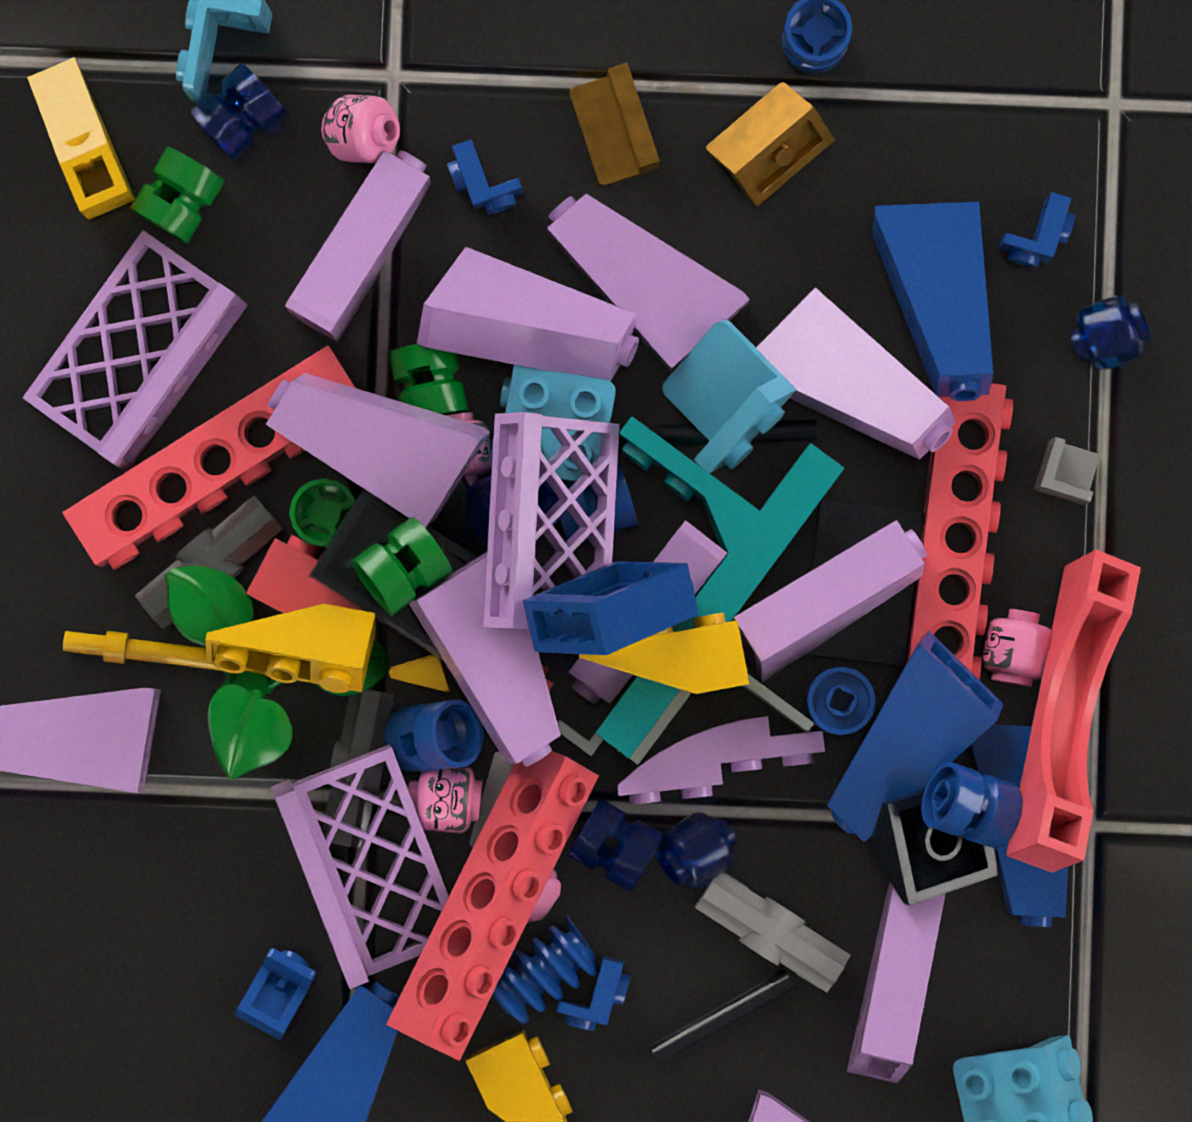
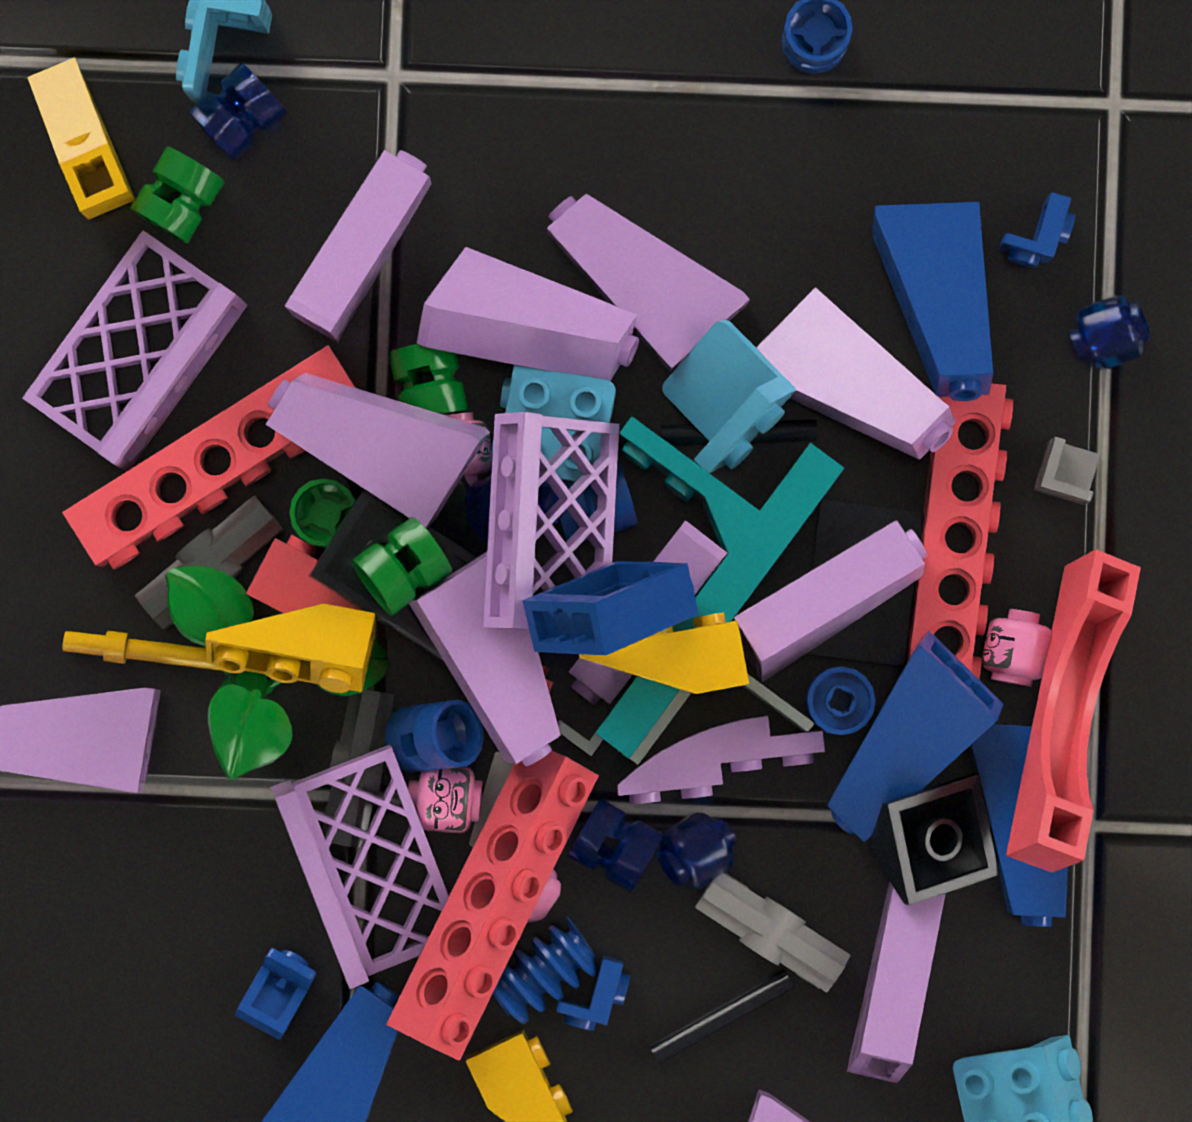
bright pink head [321,95,400,164] -> none
yellow slope [389,655,452,692] -> none
blue bracket [447,139,523,215] -> none
pearl gold panel [570,63,660,186] -> none
pearl gold panel [706,82,835,207] -> none
blue wheel [921,762,1023,849] -> none

